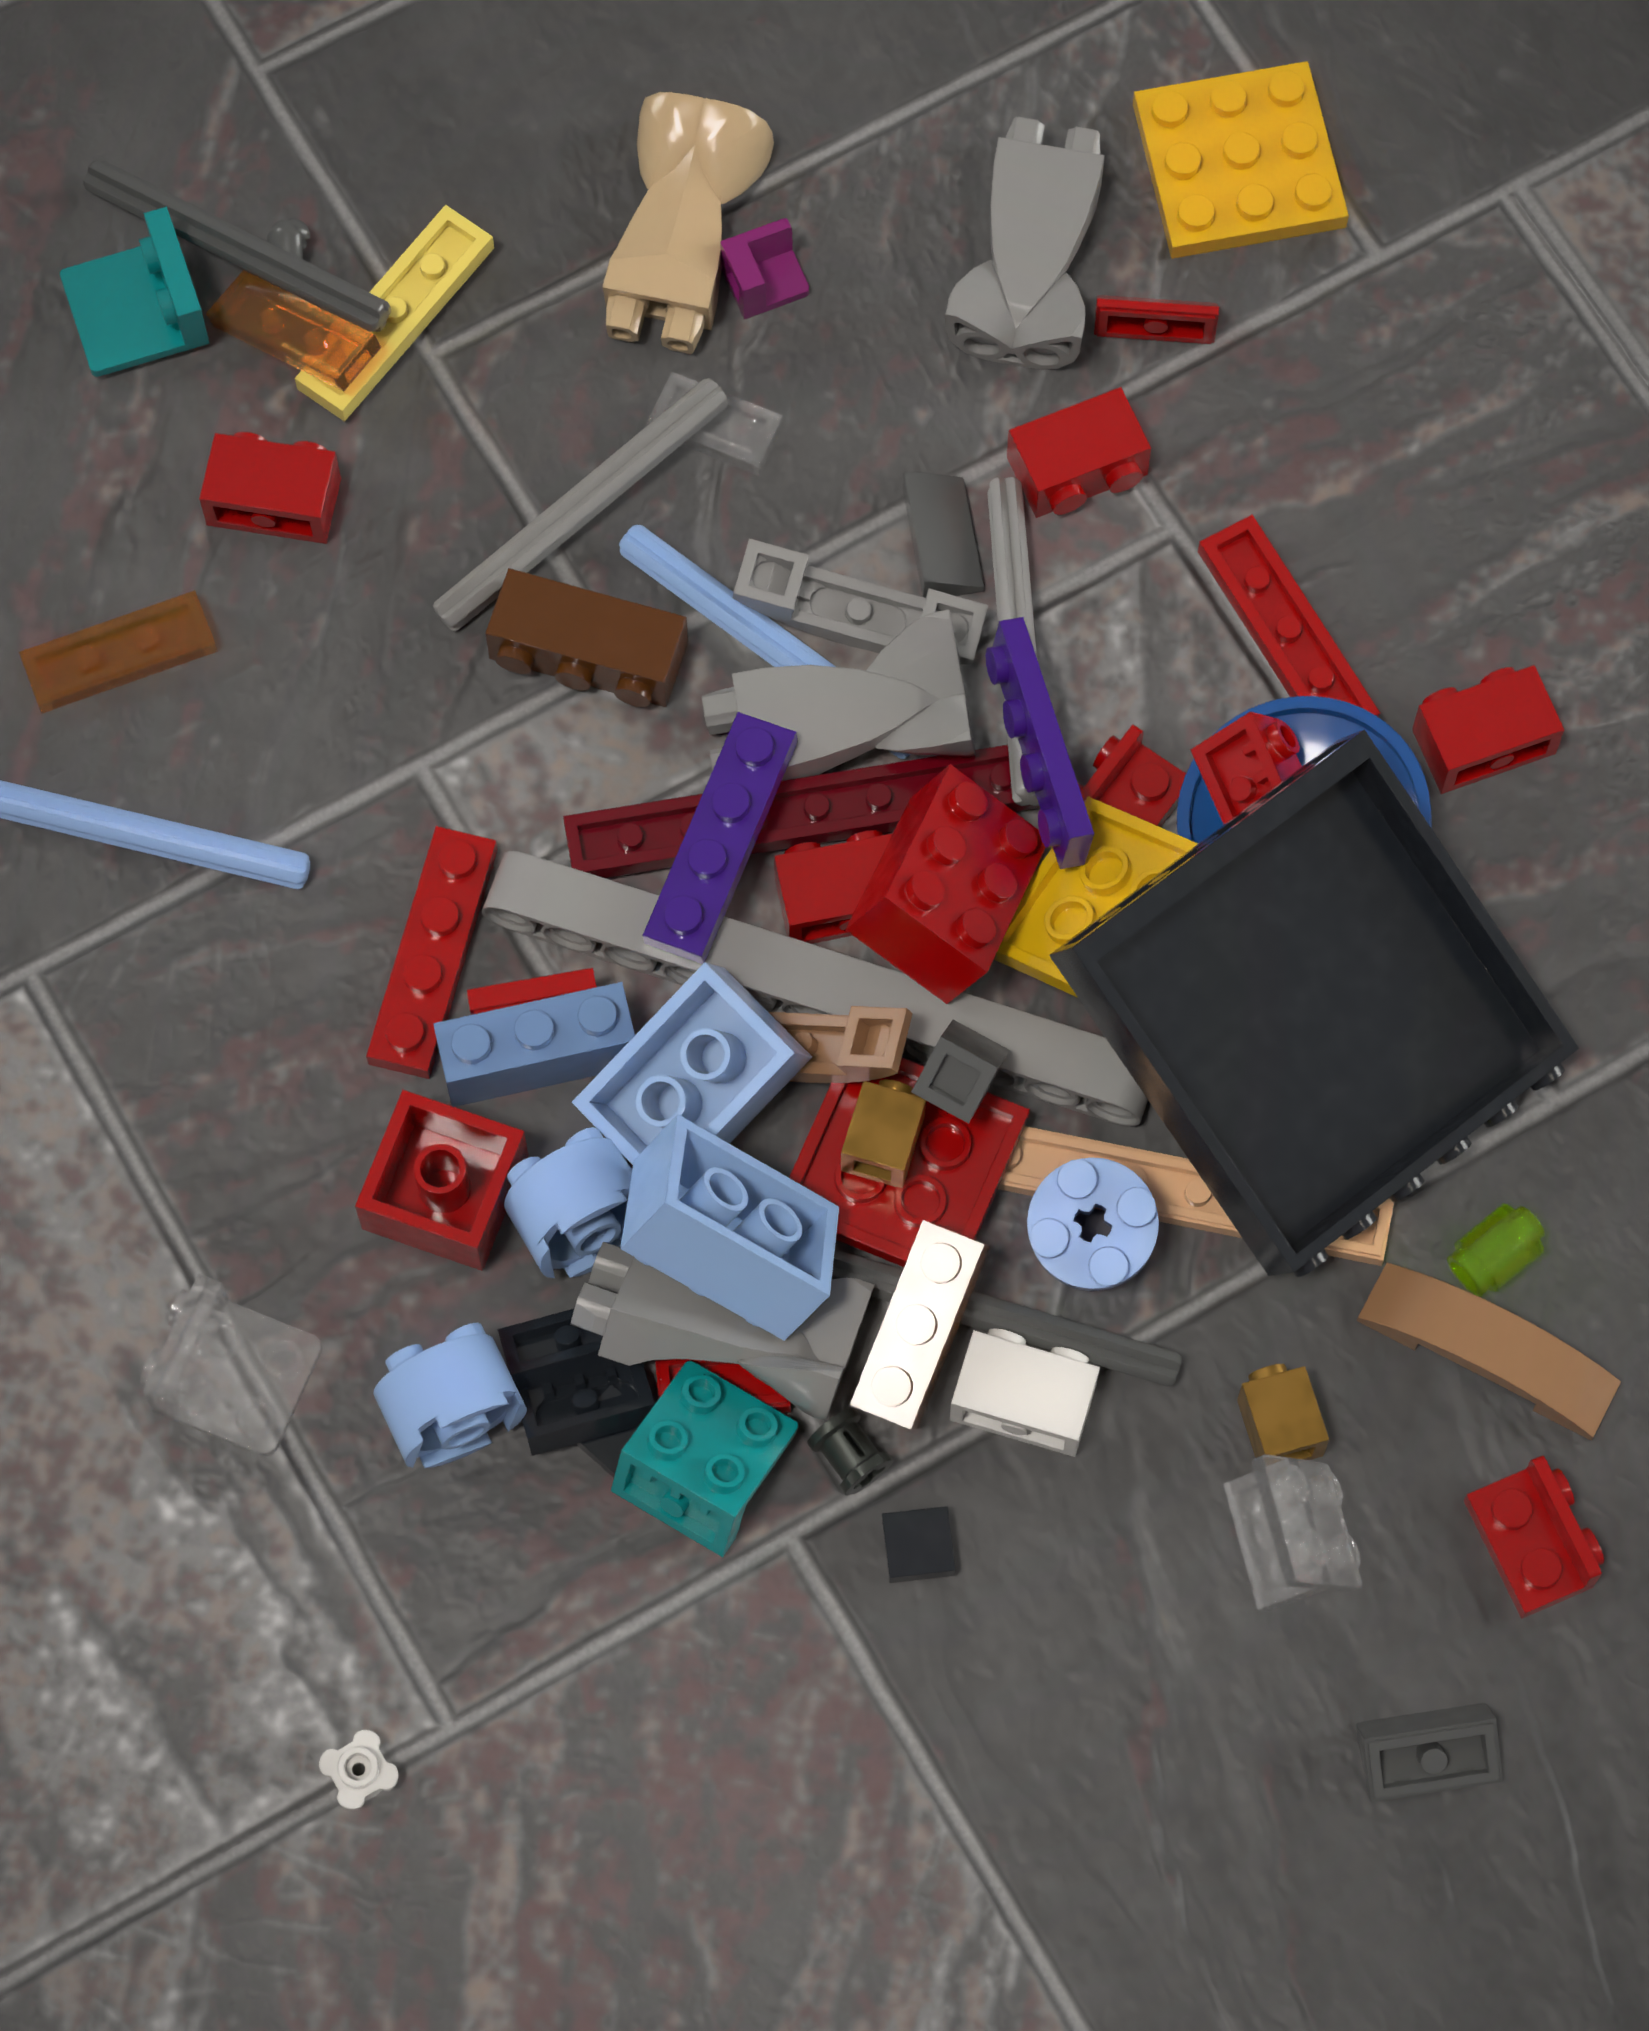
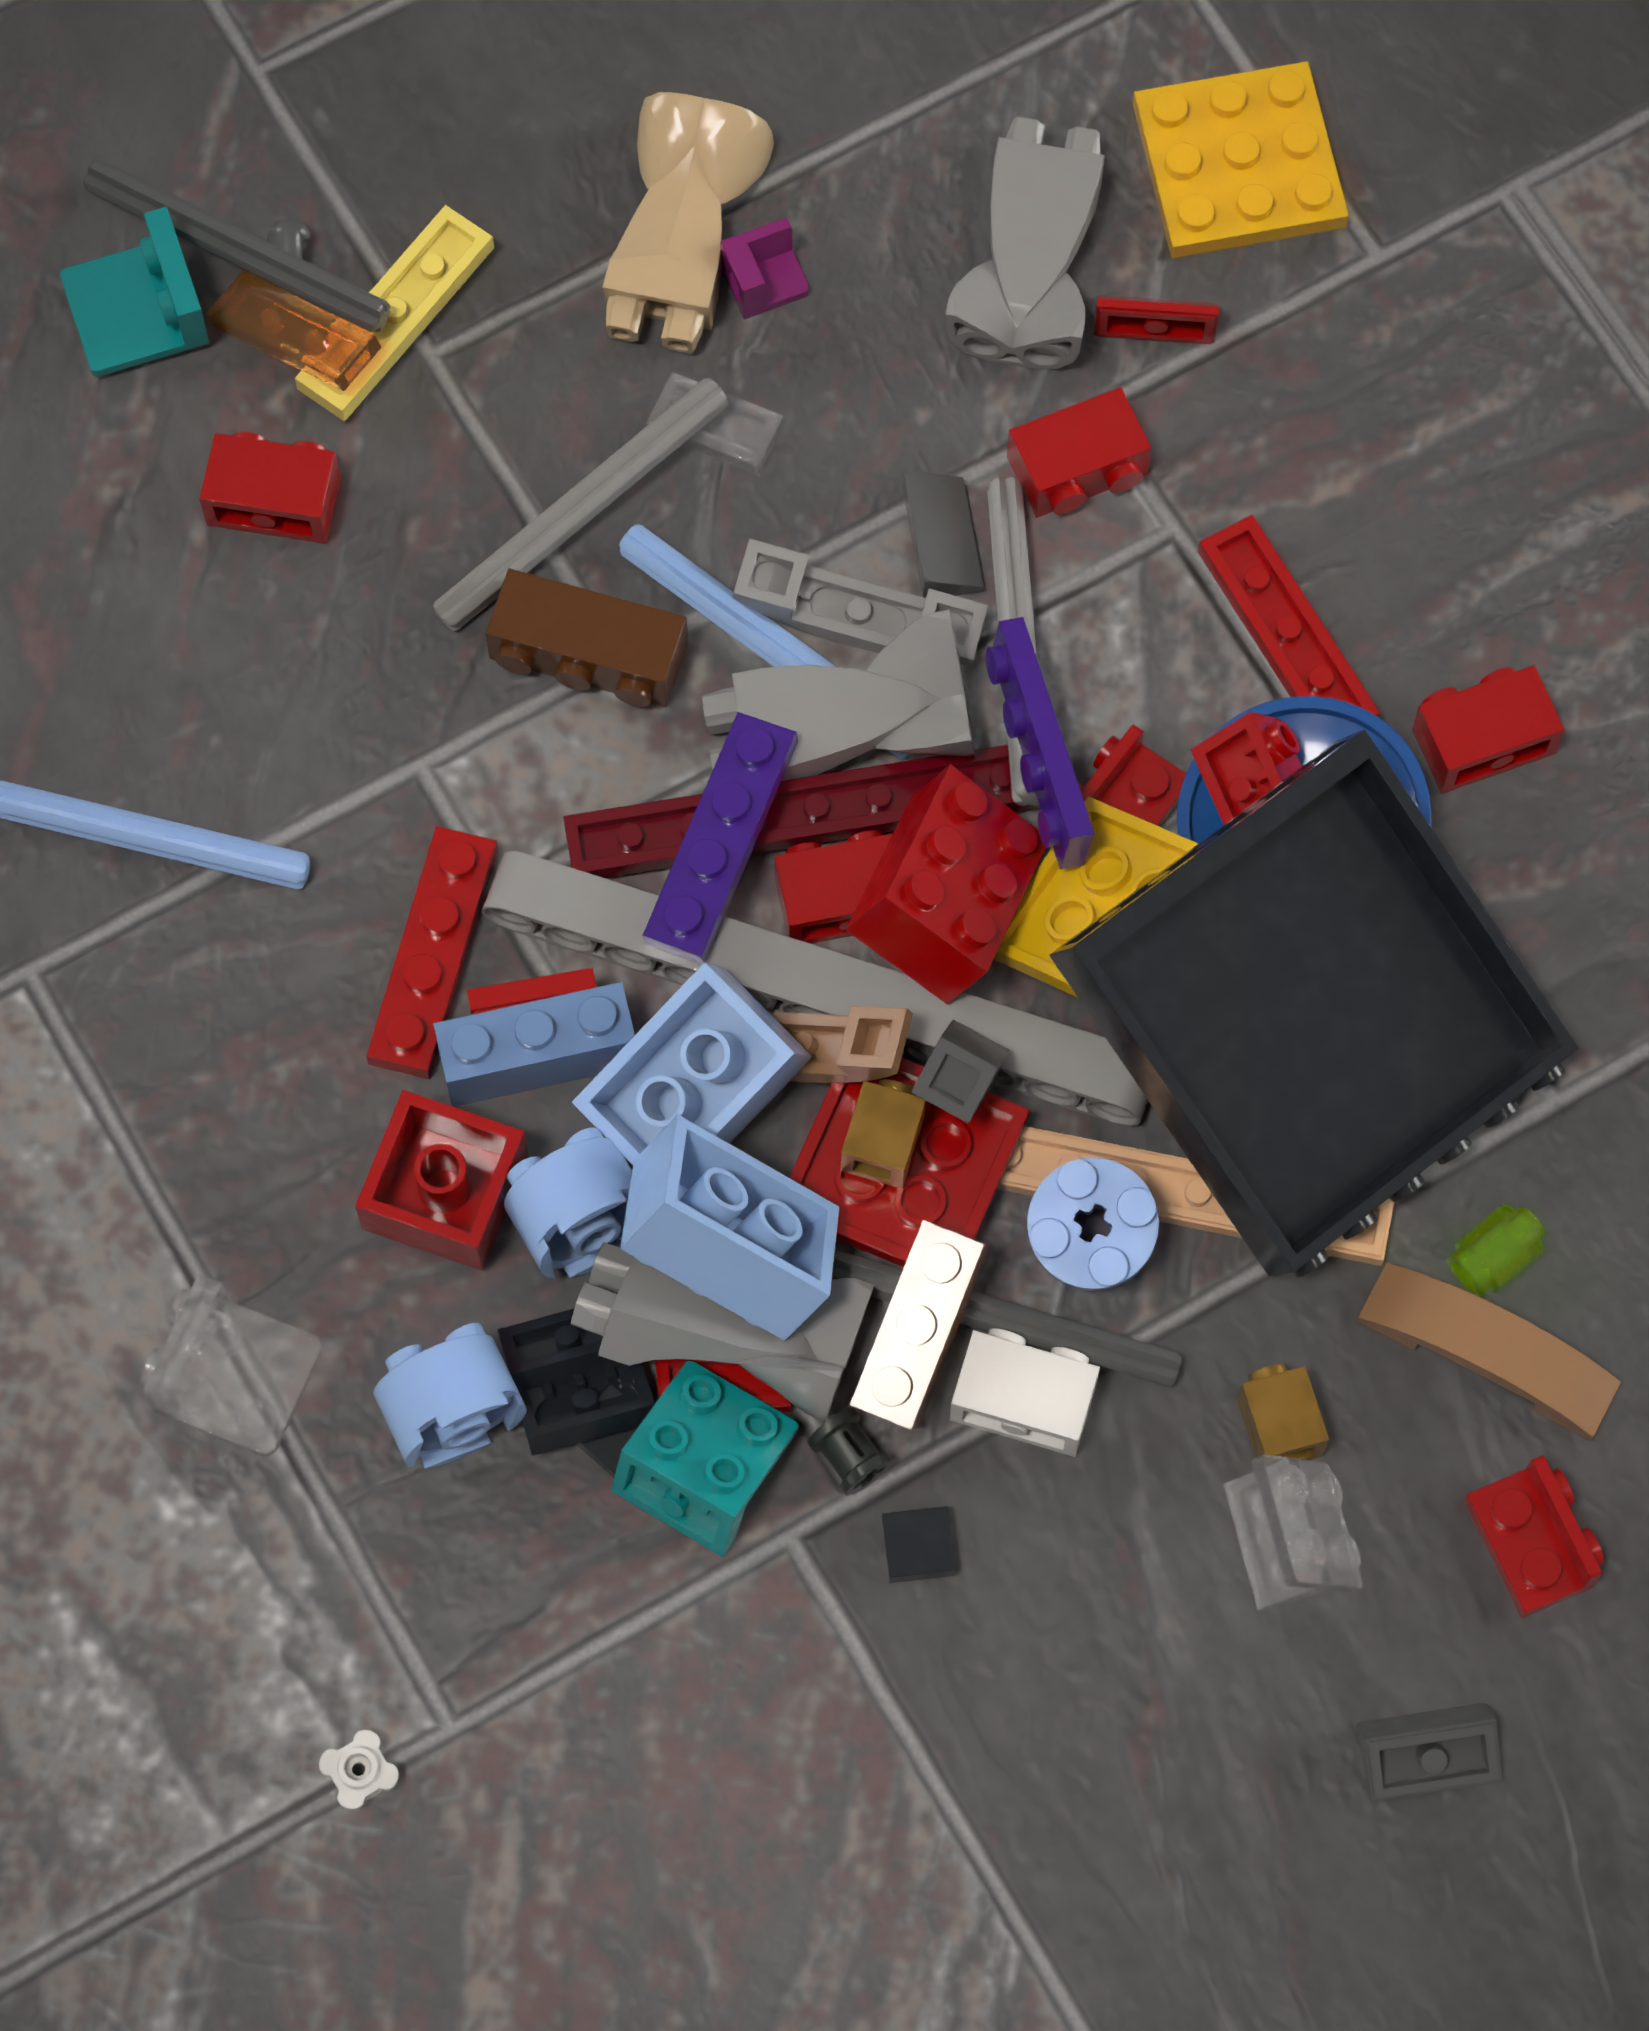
clear orange tile [19,590,218,714] -> none

